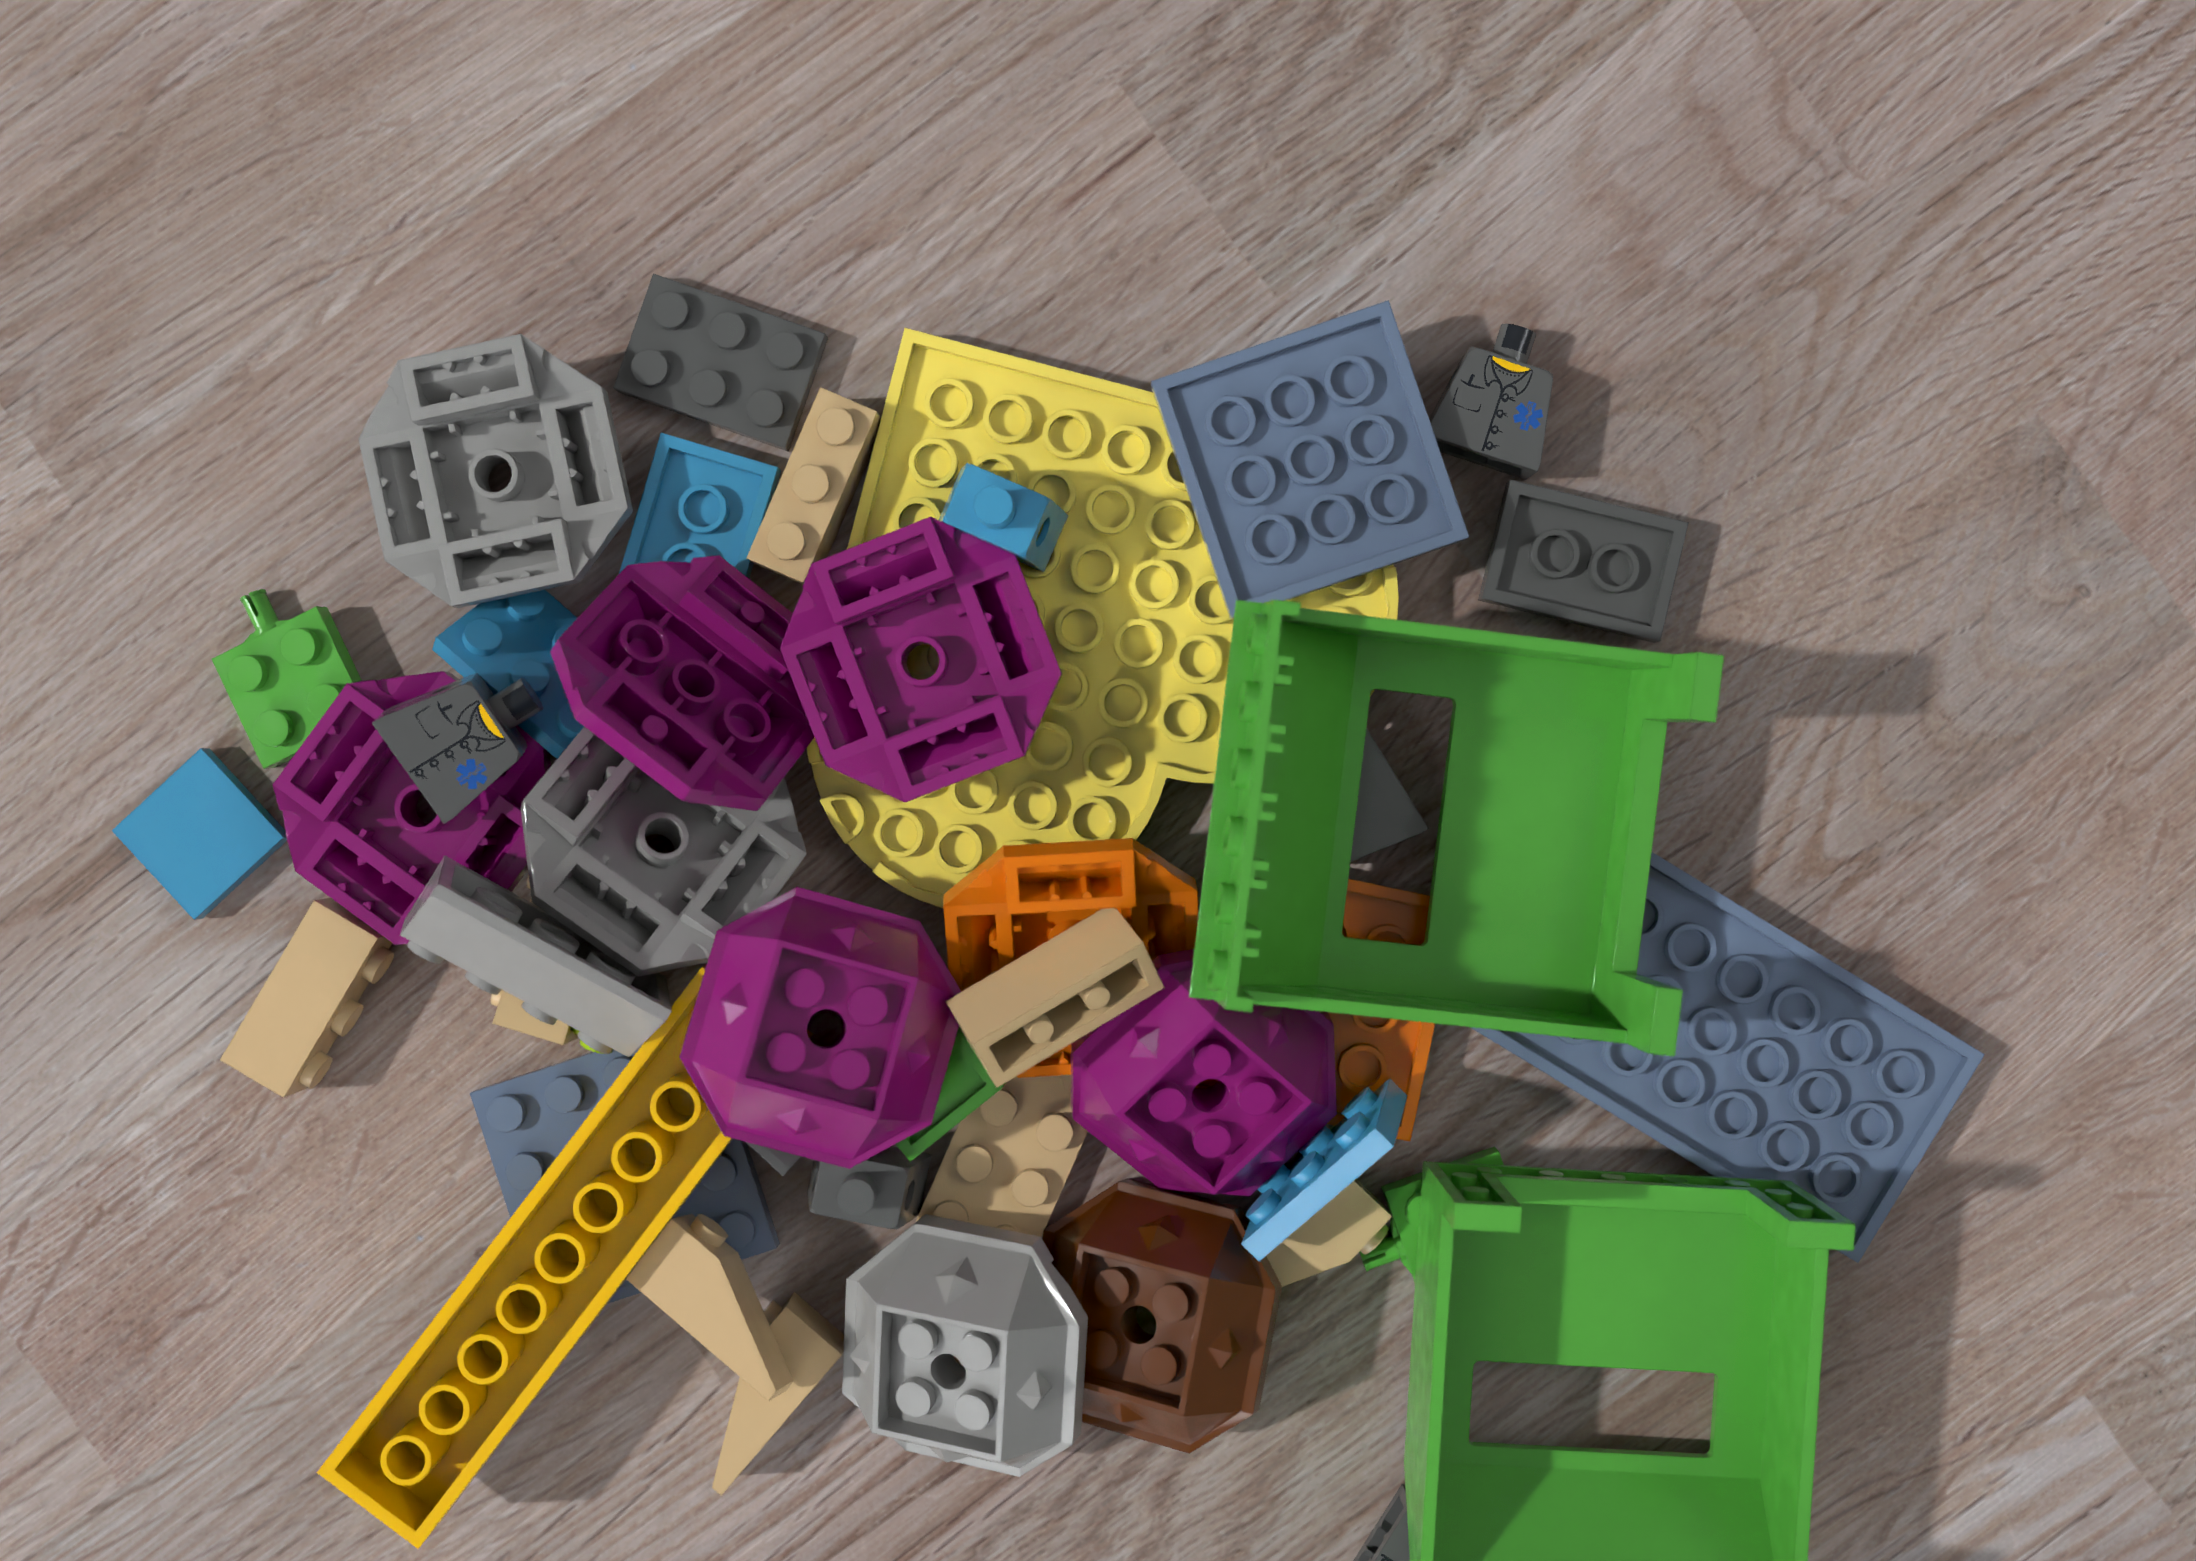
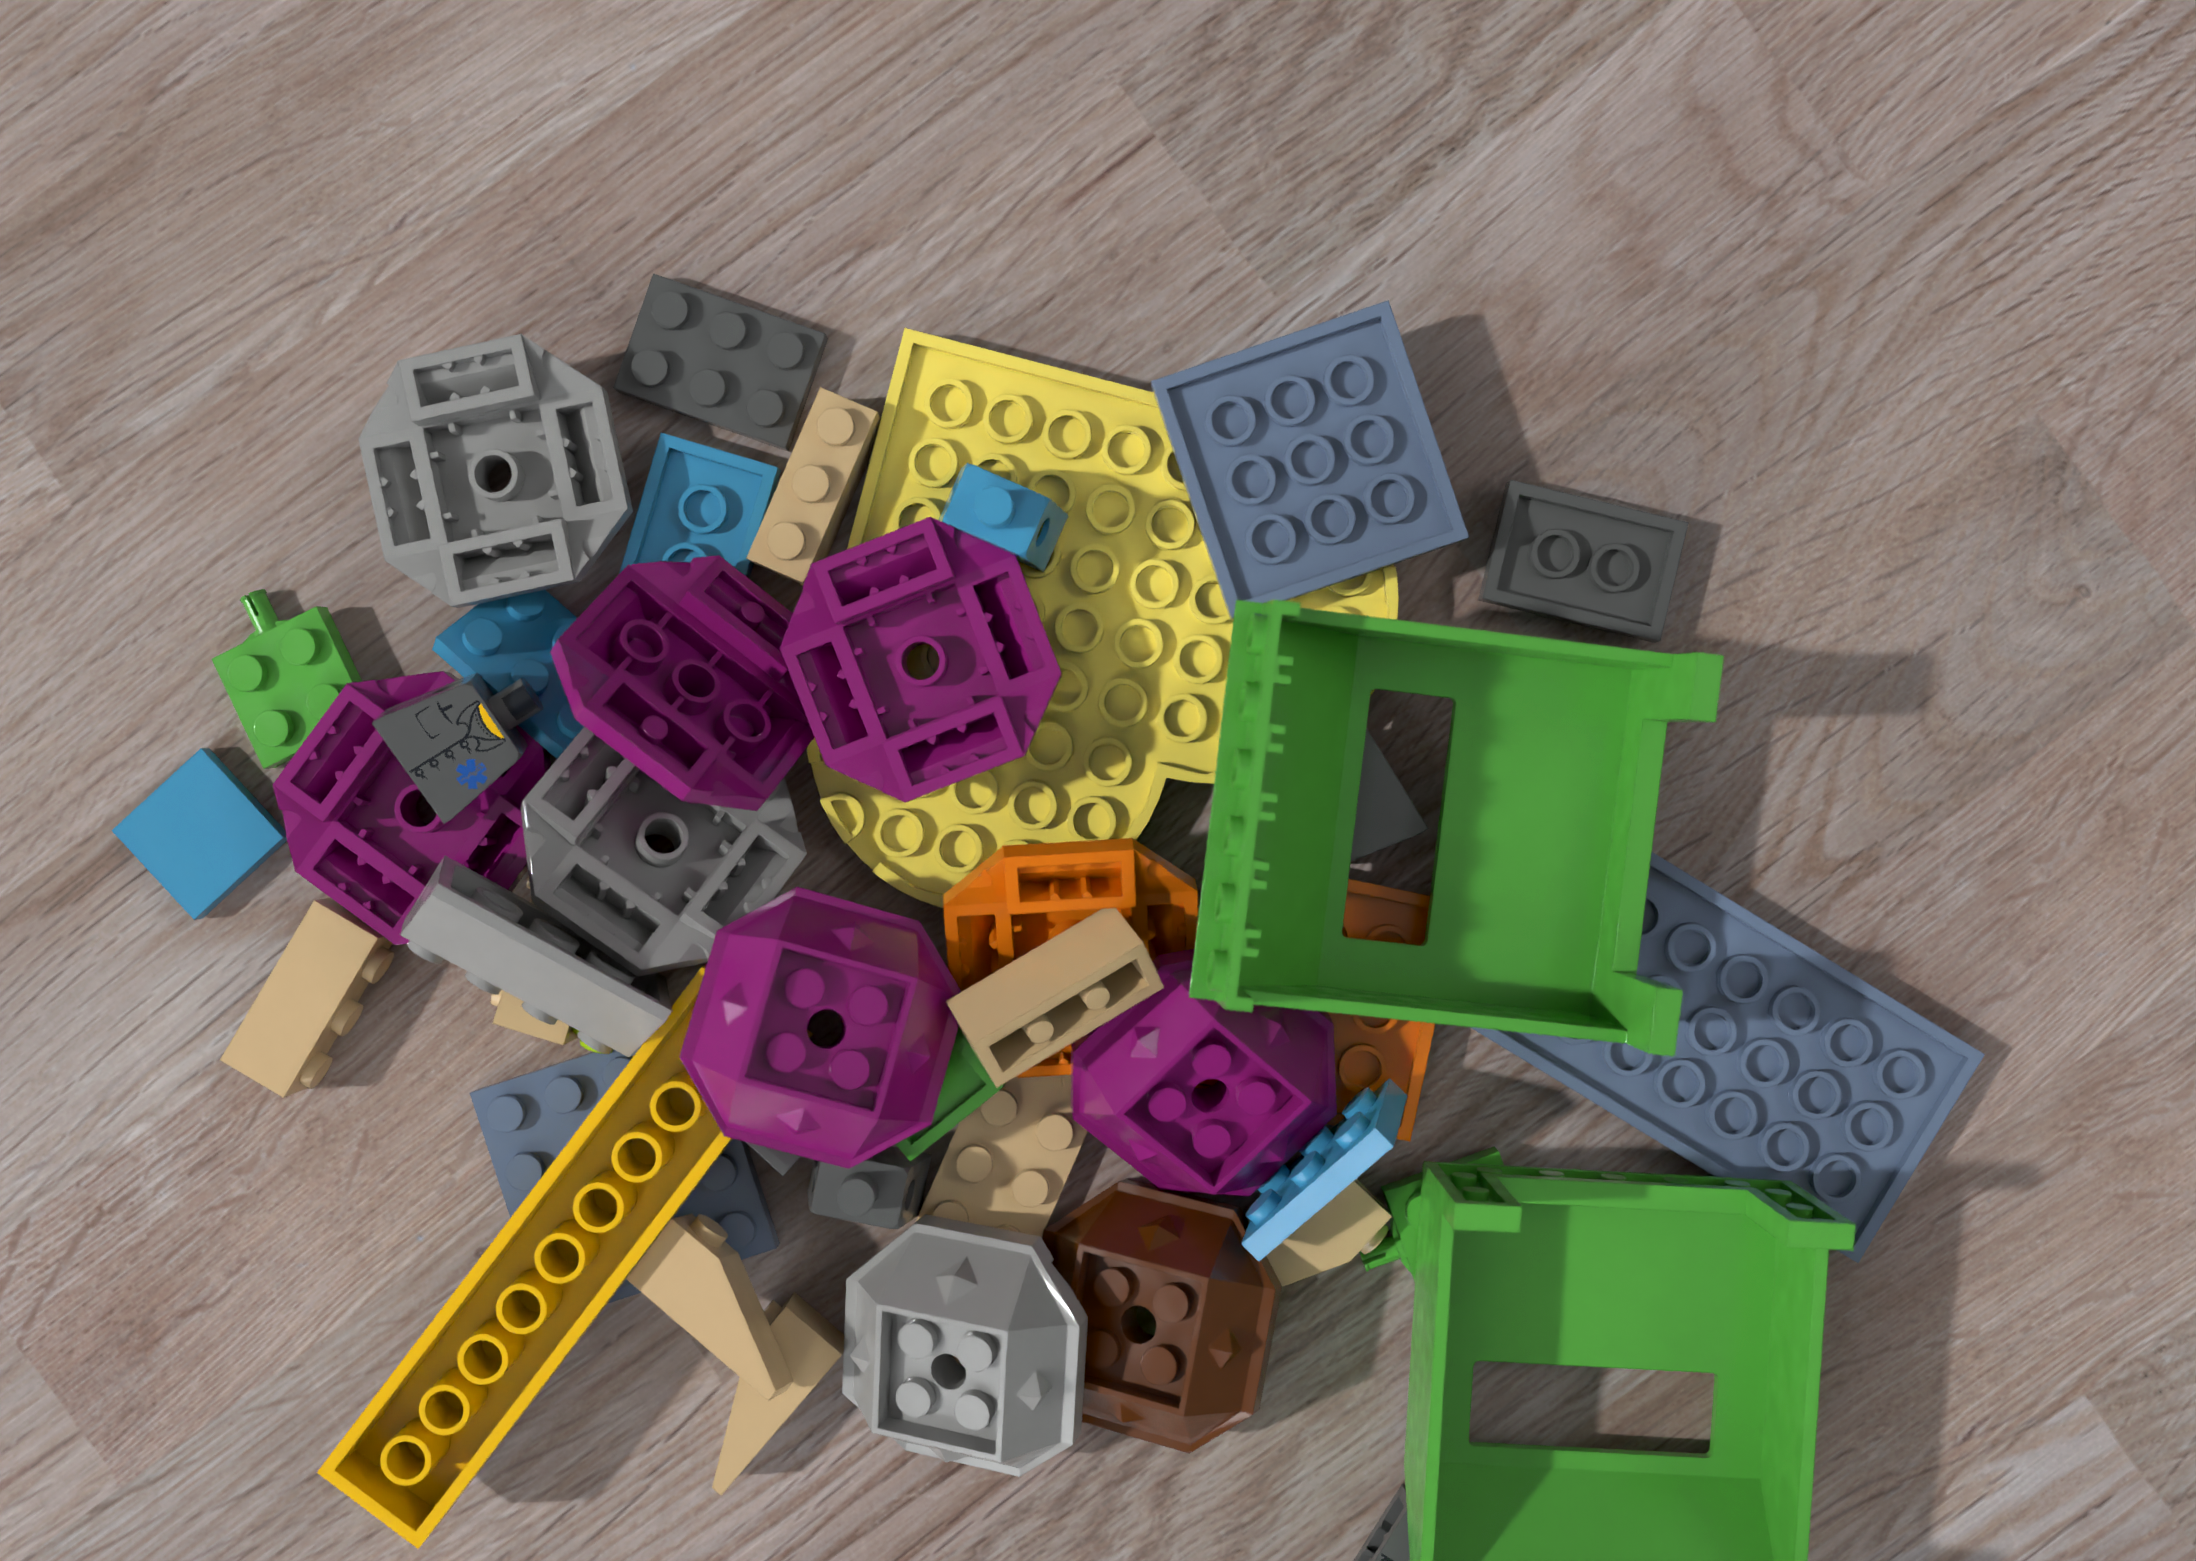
dark grey torso [1429,324,1553,480] -> none

